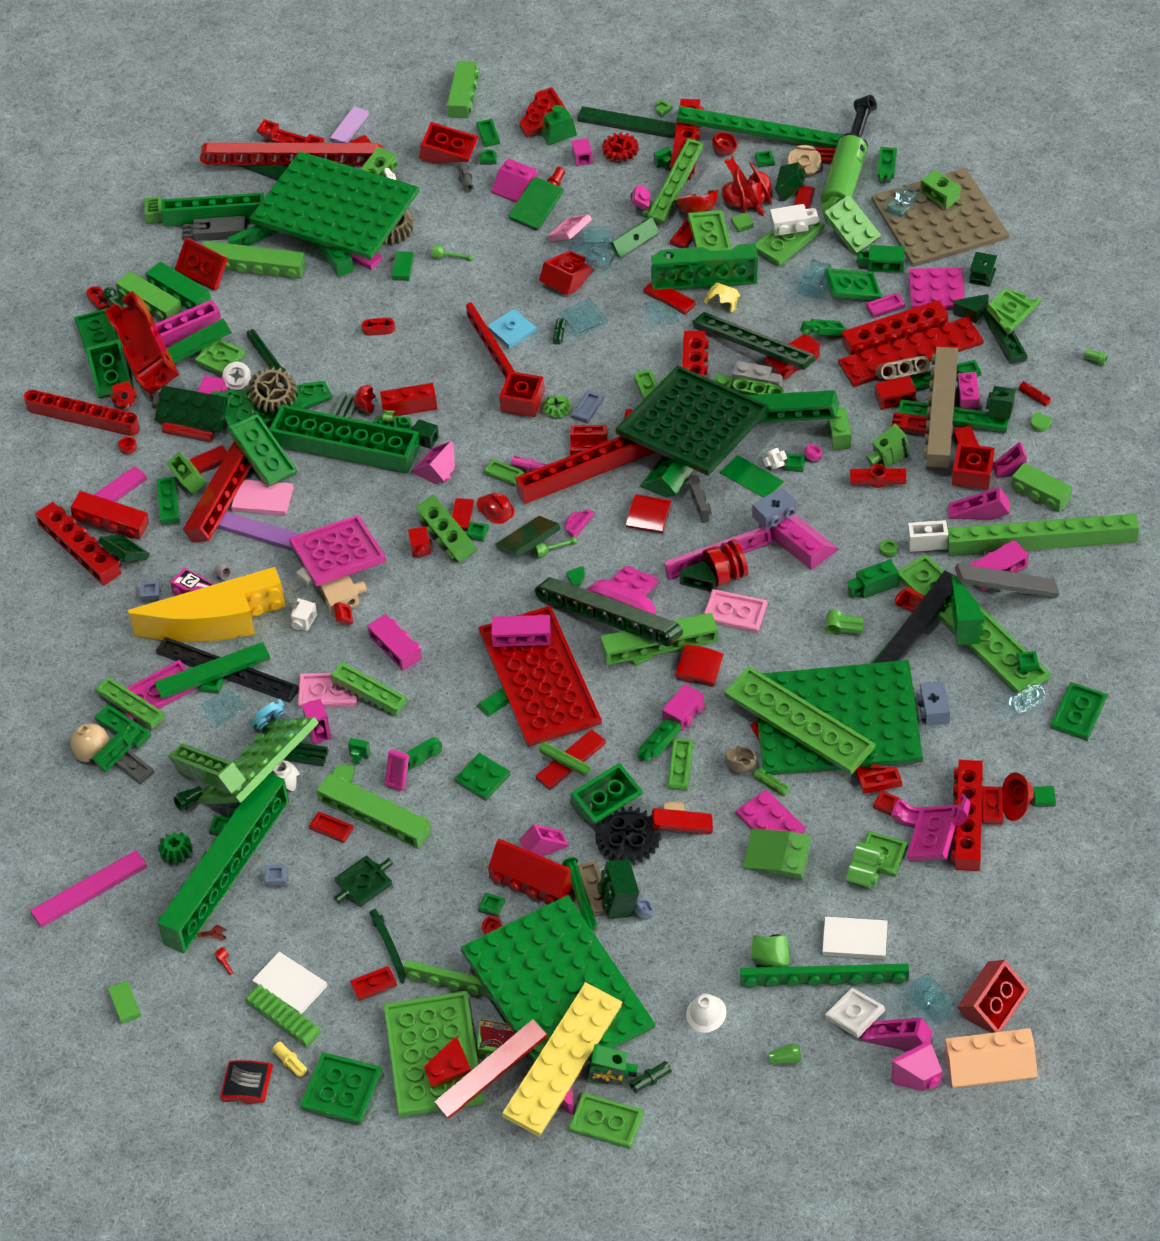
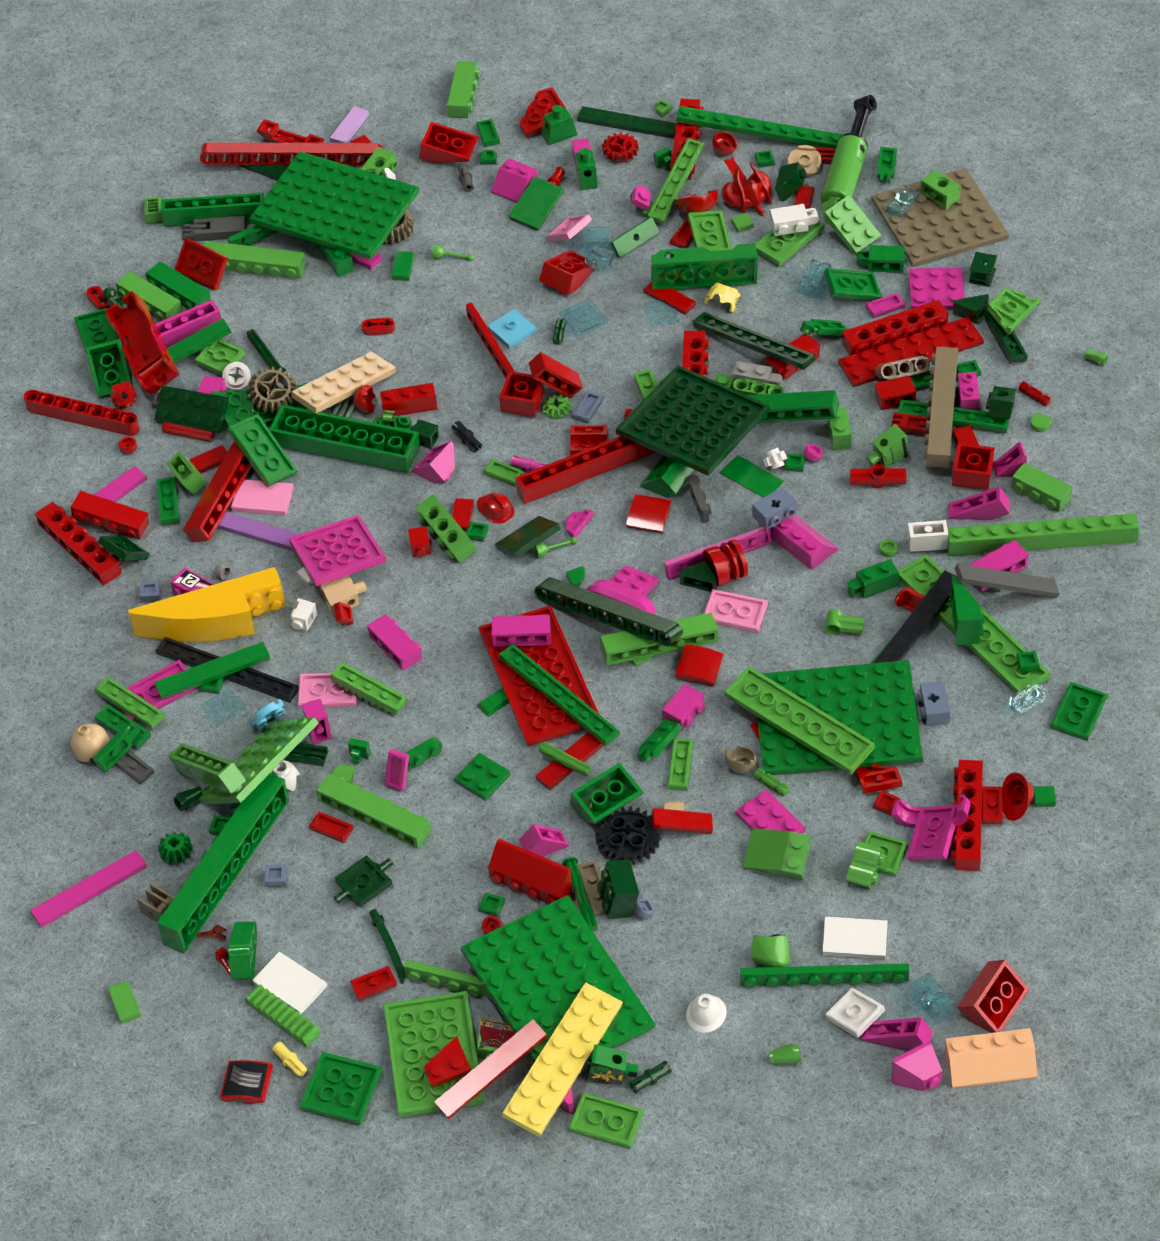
none -> dark tan piece [137,883,175,922]
none -> green beam [229,921,257,980]
none -> tan plate [292,351,396,414]
none -> black pin [452,421,482,452]
none -> green tile [498,644,620,747]
none -> red brick [528,352,583,398]
none -> green torso [575,148,598,190]

